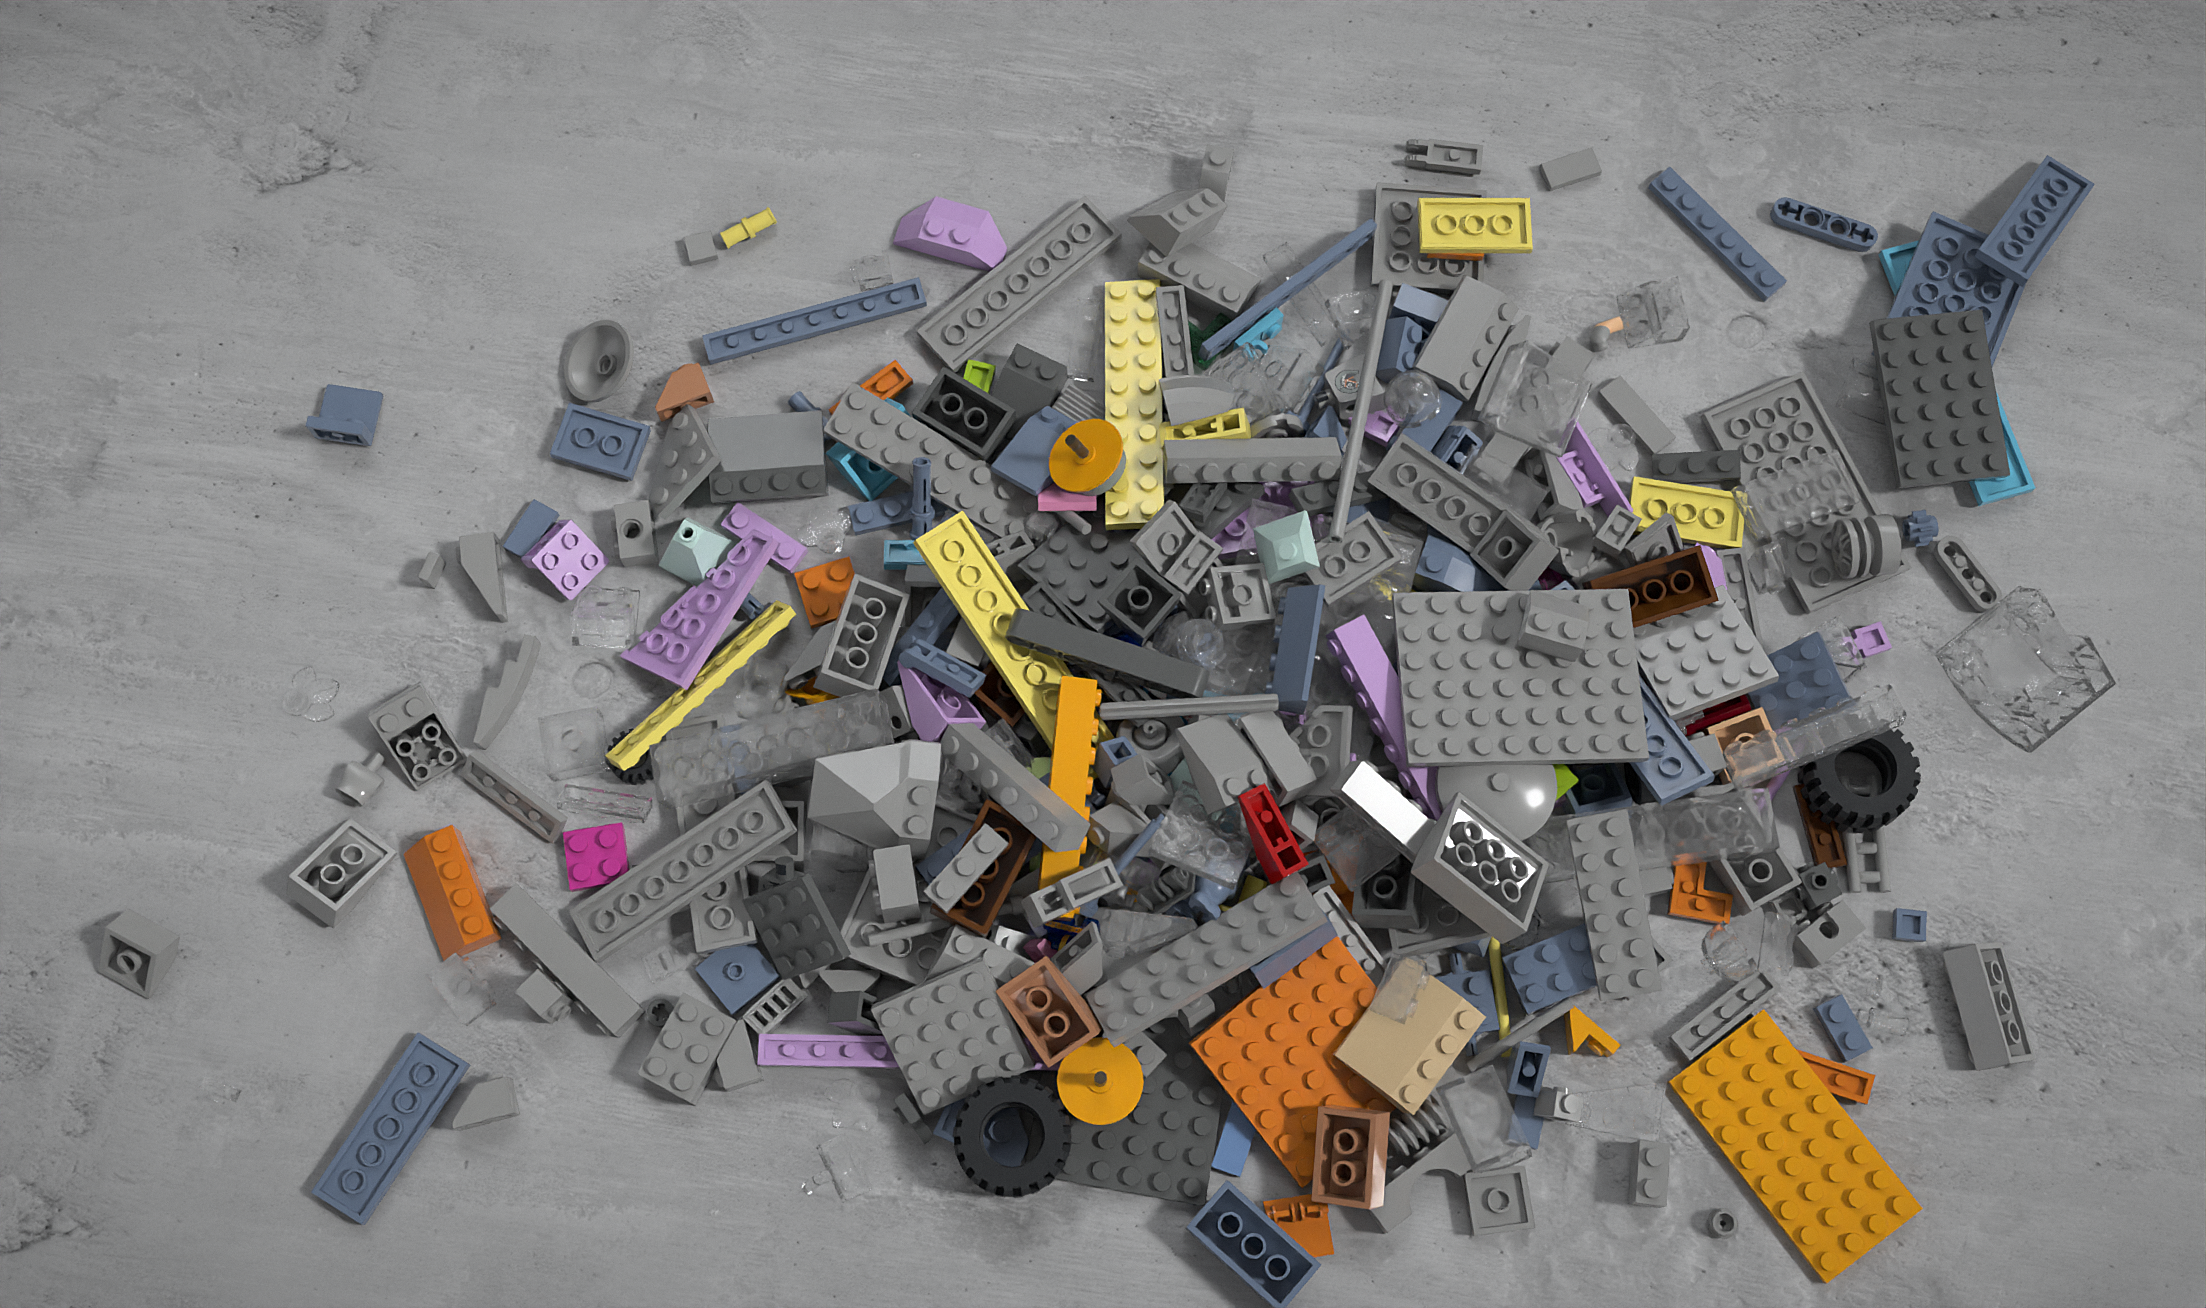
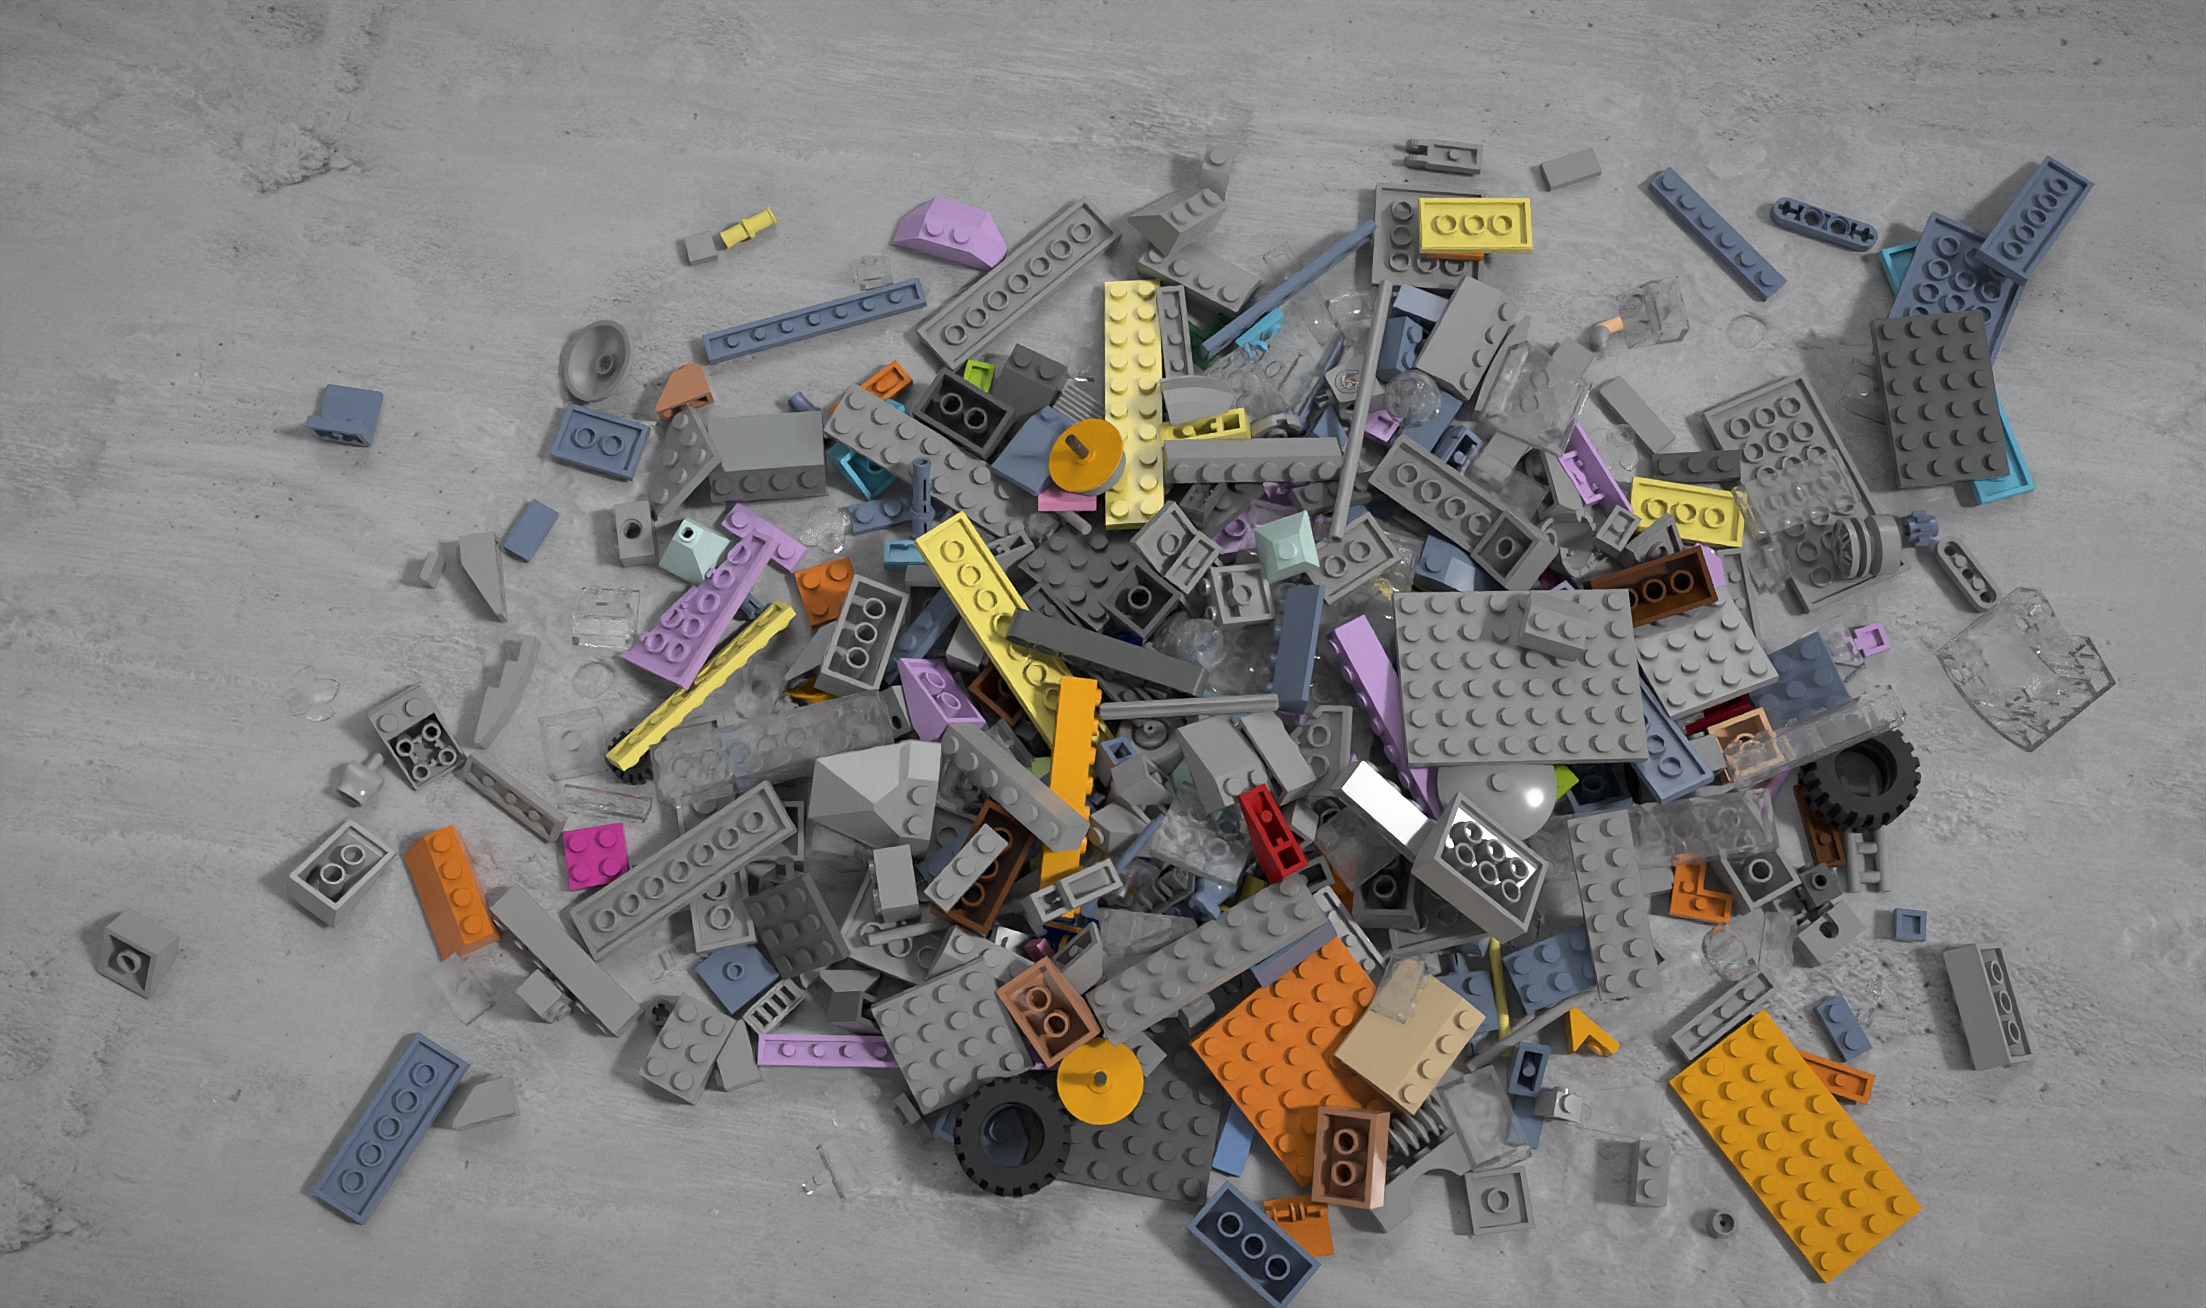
lavender bracket [521,520,609,600] -> none
sand blue plate [899,639,986,698] -> none

